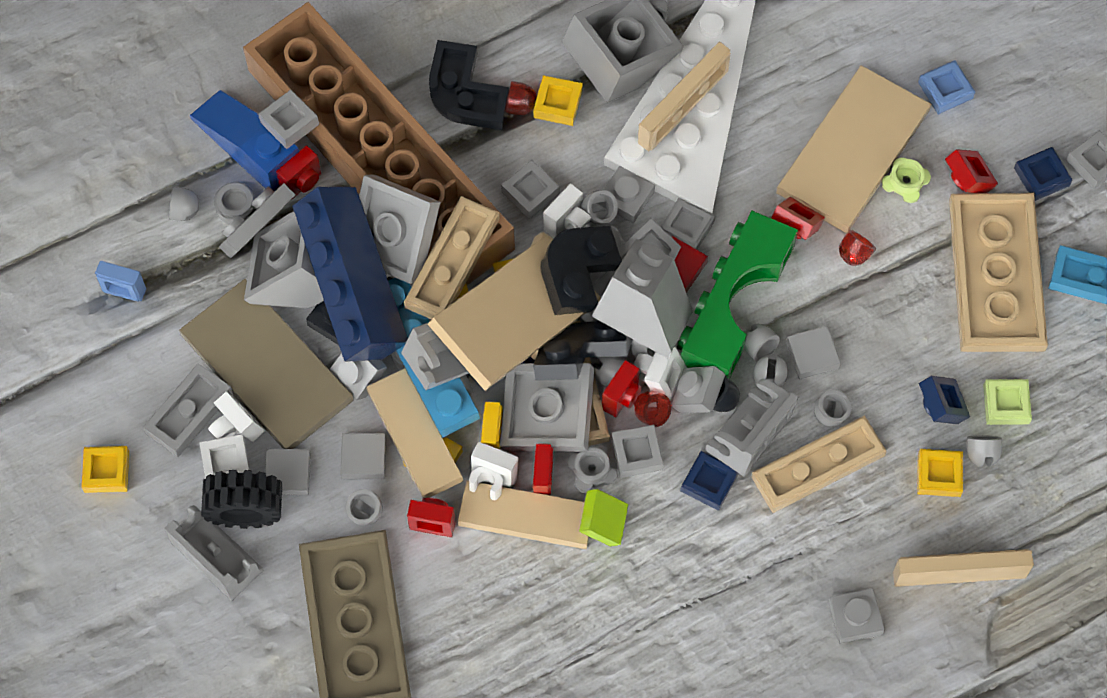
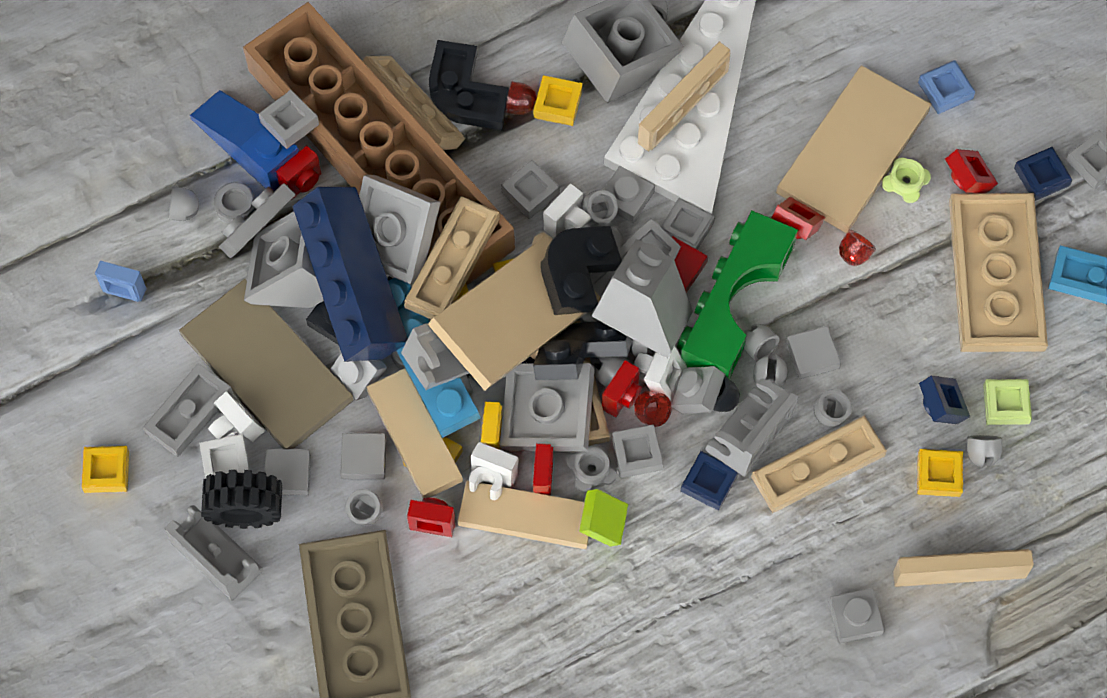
none -> tan tile [363,56,465,150]

